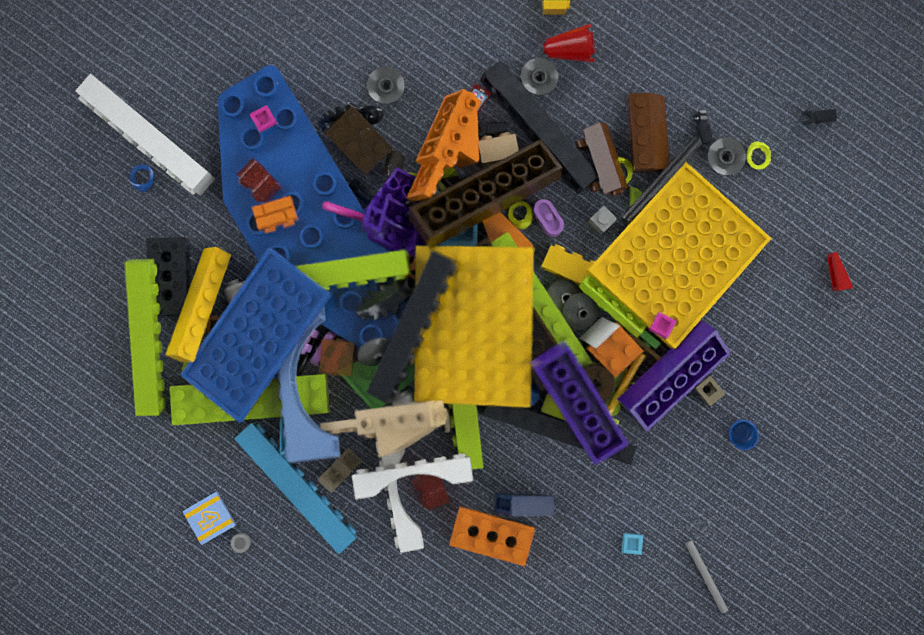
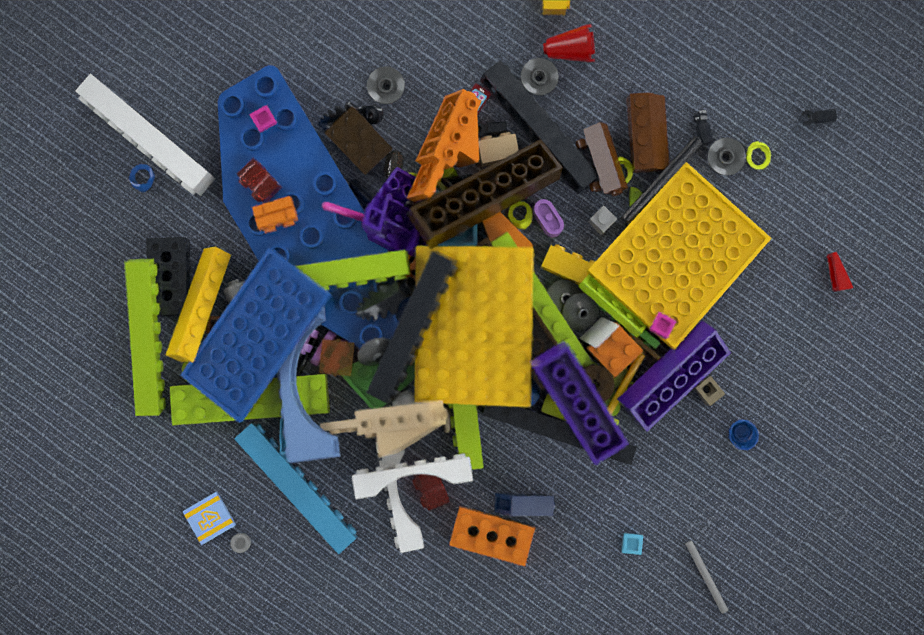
dark tan slope [318,447,362,493] -> none

